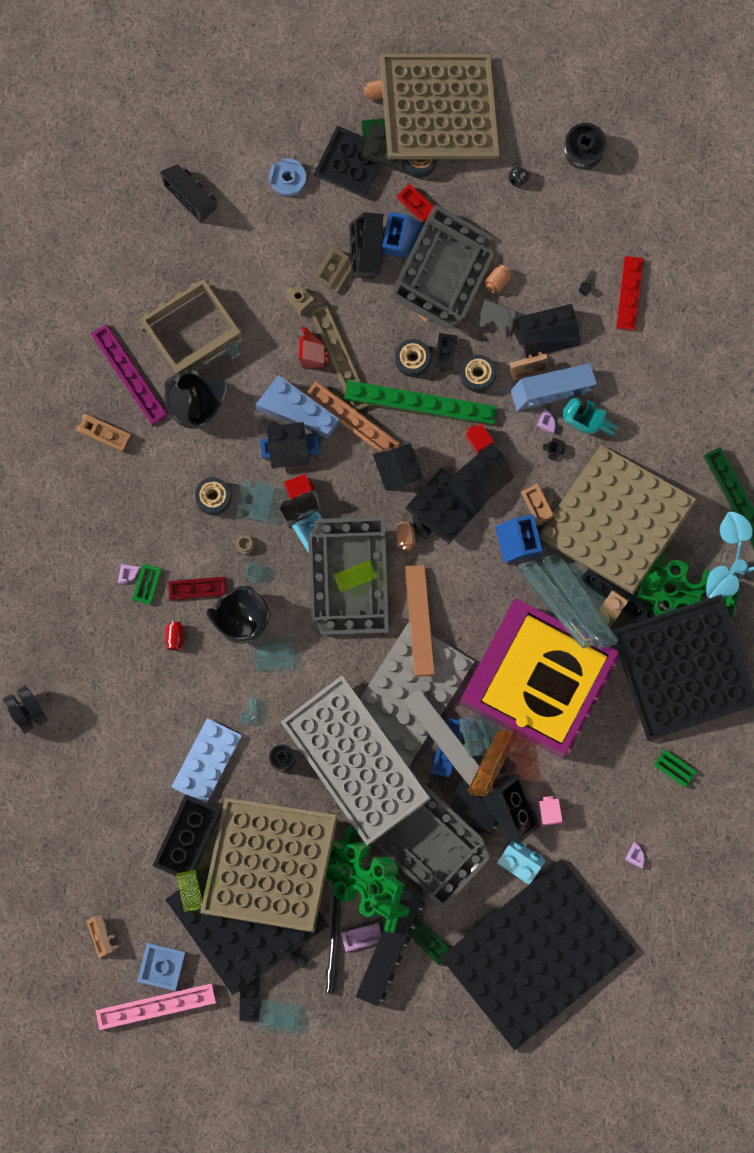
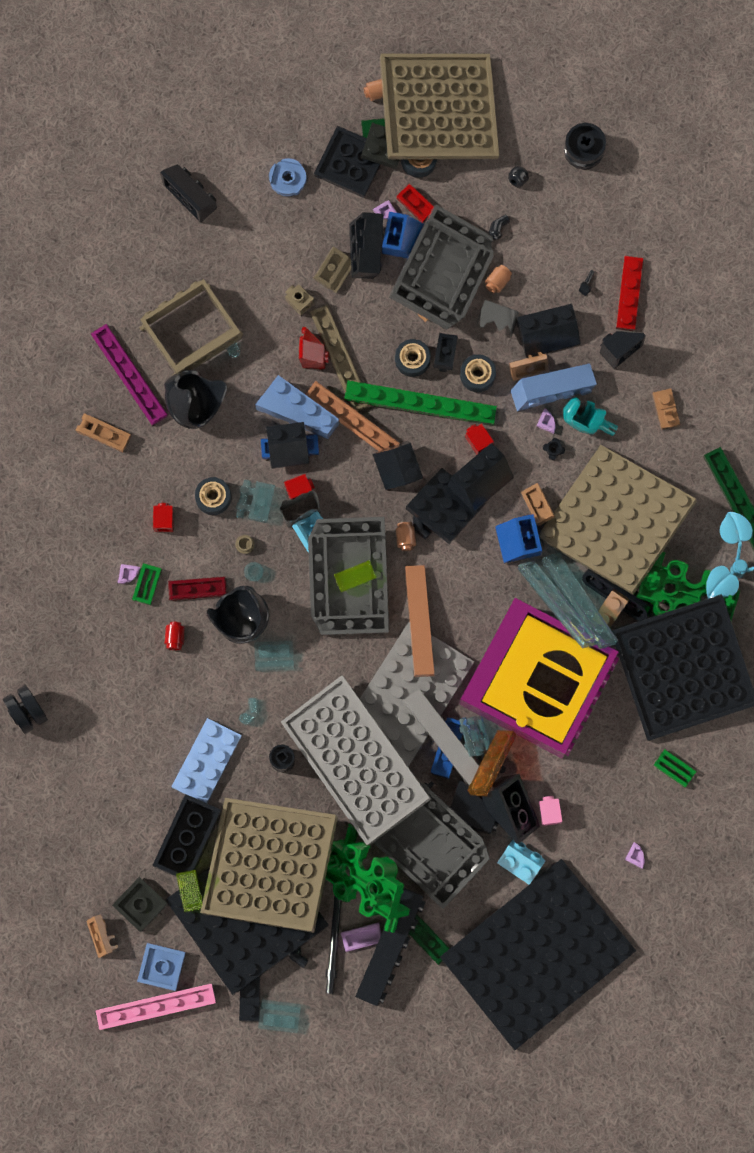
none -> pearl dark grey plate [112,877,168,933]
none -> red brick [153,503,174,532]
none -> lavender tile [373,200,397,219]
none -> black arm [489,214,510,240]
none -> black slope [600,331,646,369]
none -> medium nougat plate [652,389,680,430]

